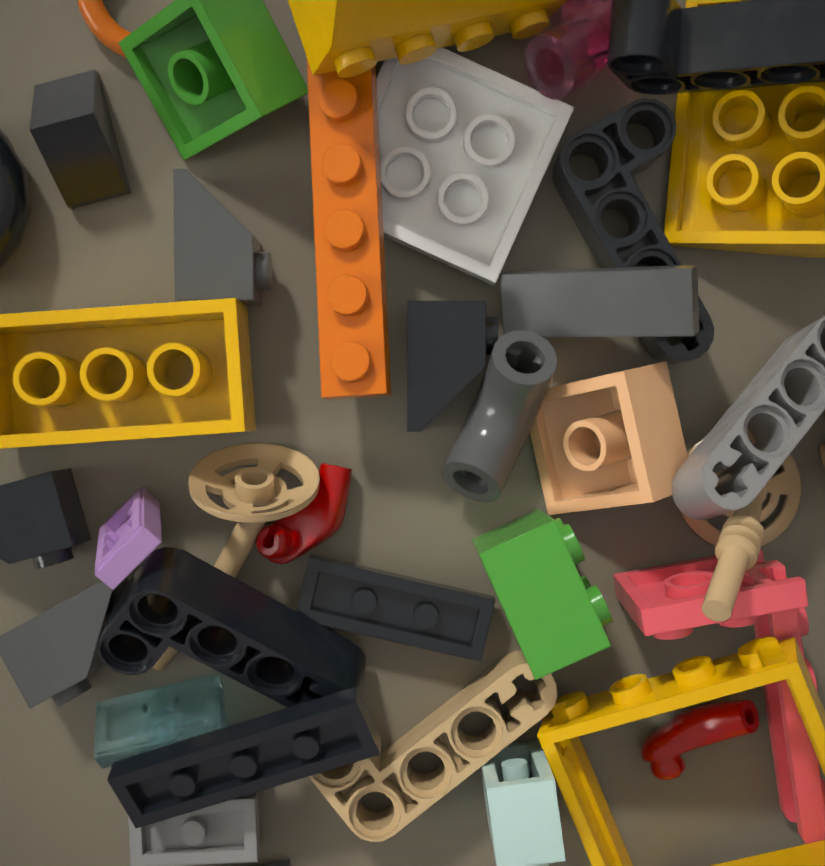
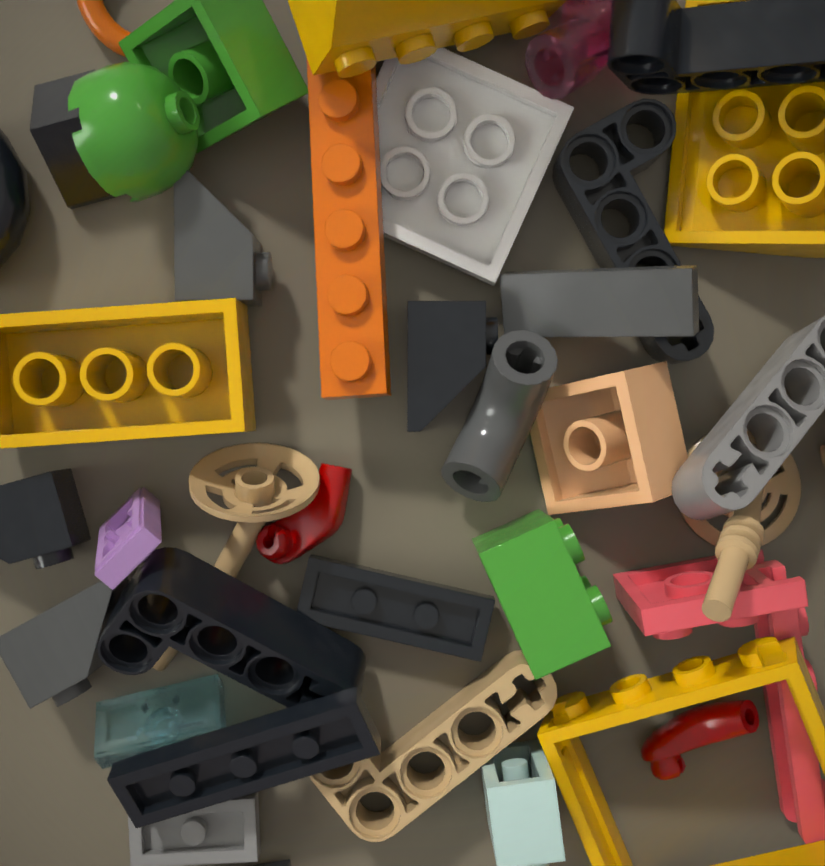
none -> bright green cylinder [68,62,200,202]

